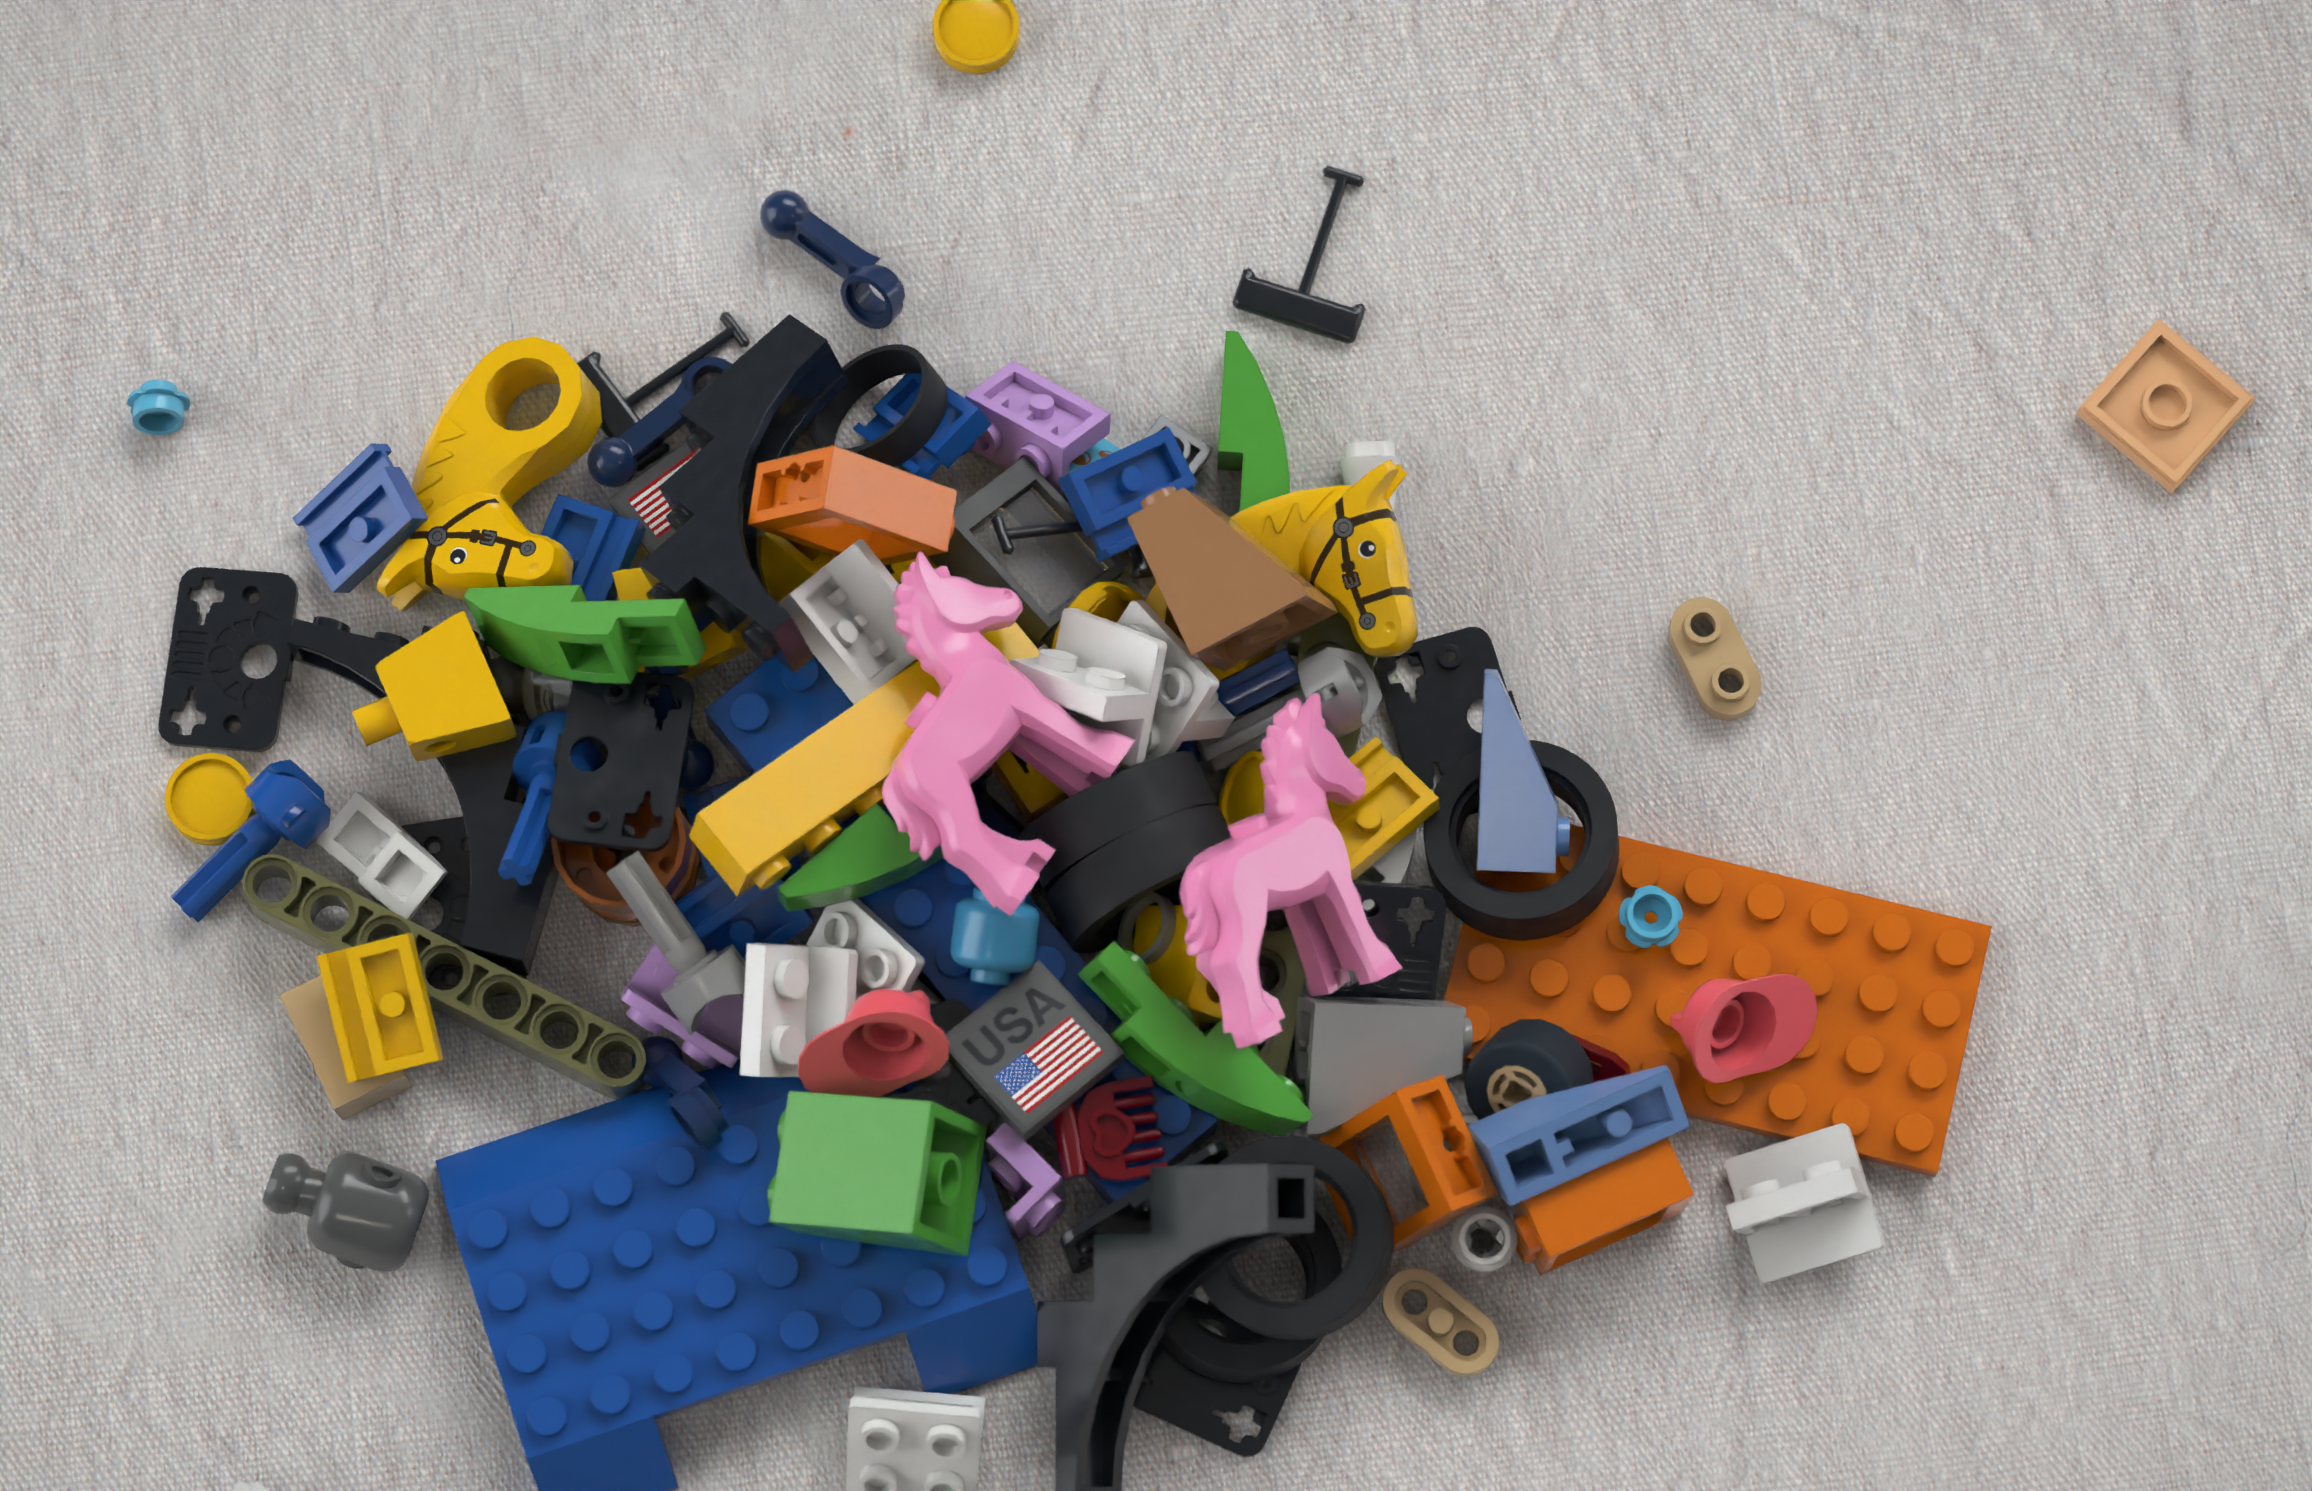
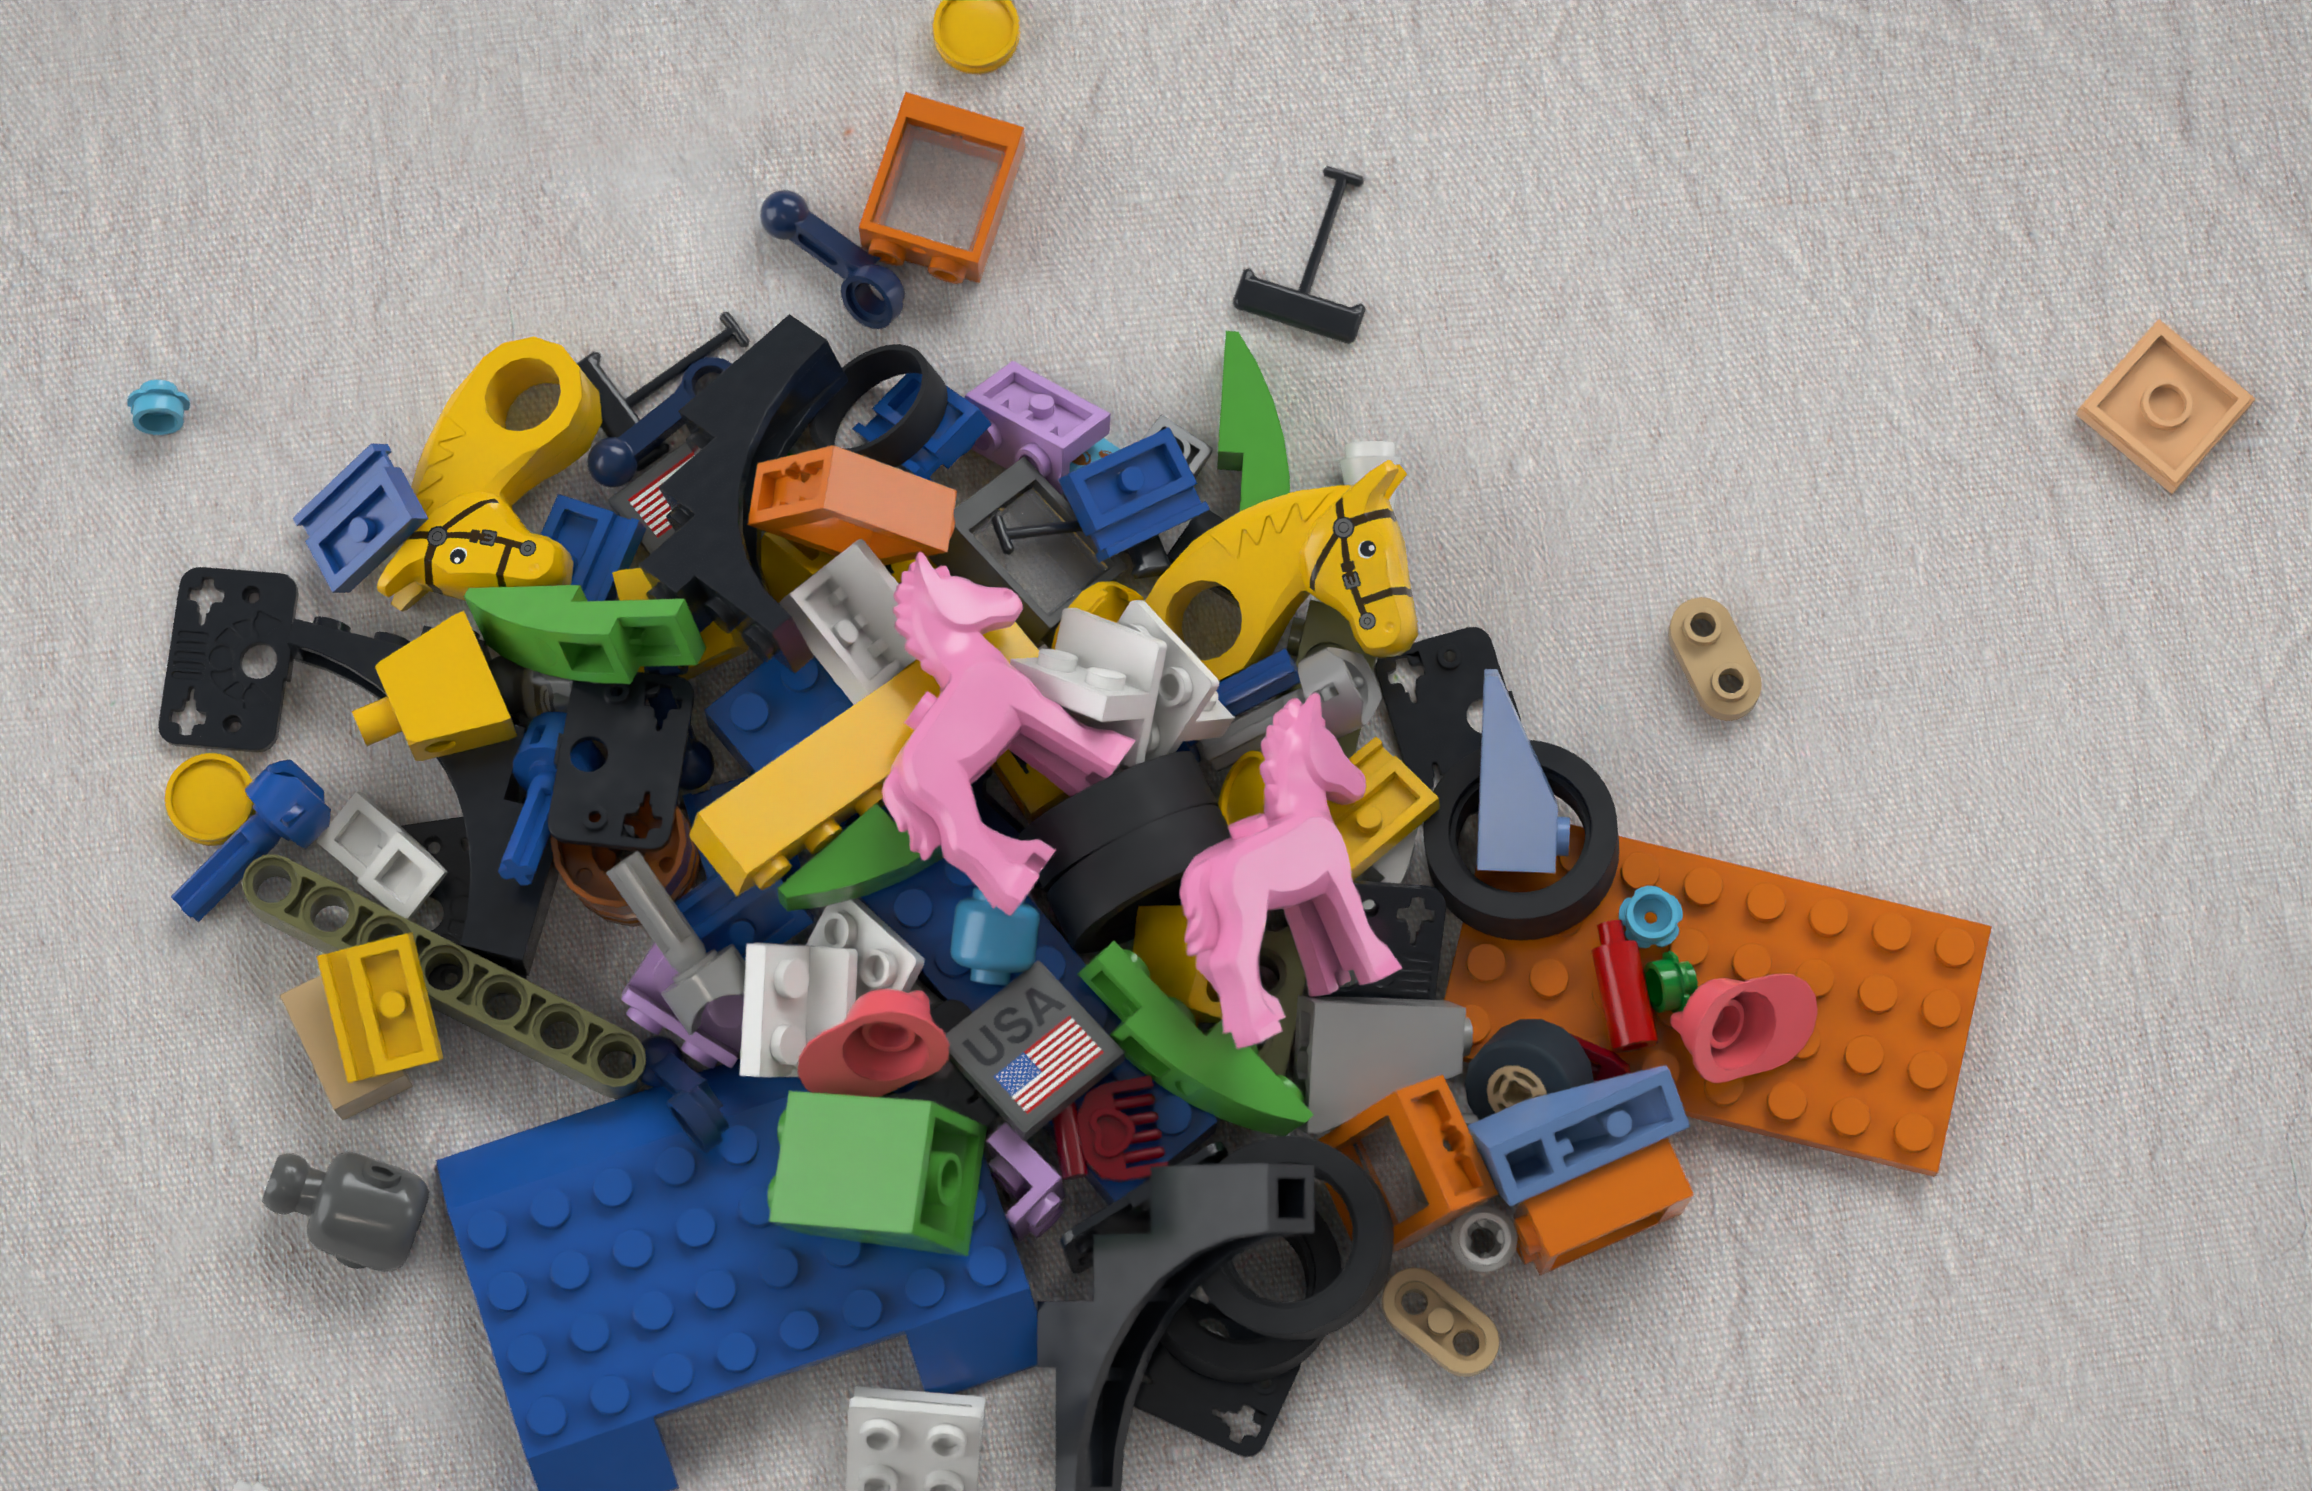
light grey piece [1118,892,1176,965] -> none
medium nougat slope [1126,486,1338,671] -> none
white bracket [1725,1123,1885,1284] -> none
none -> window [858,92,1026,284]
none -> red cylinder [1591,920,1658,1053]
none -> green plate [1644,951,1698,1013]

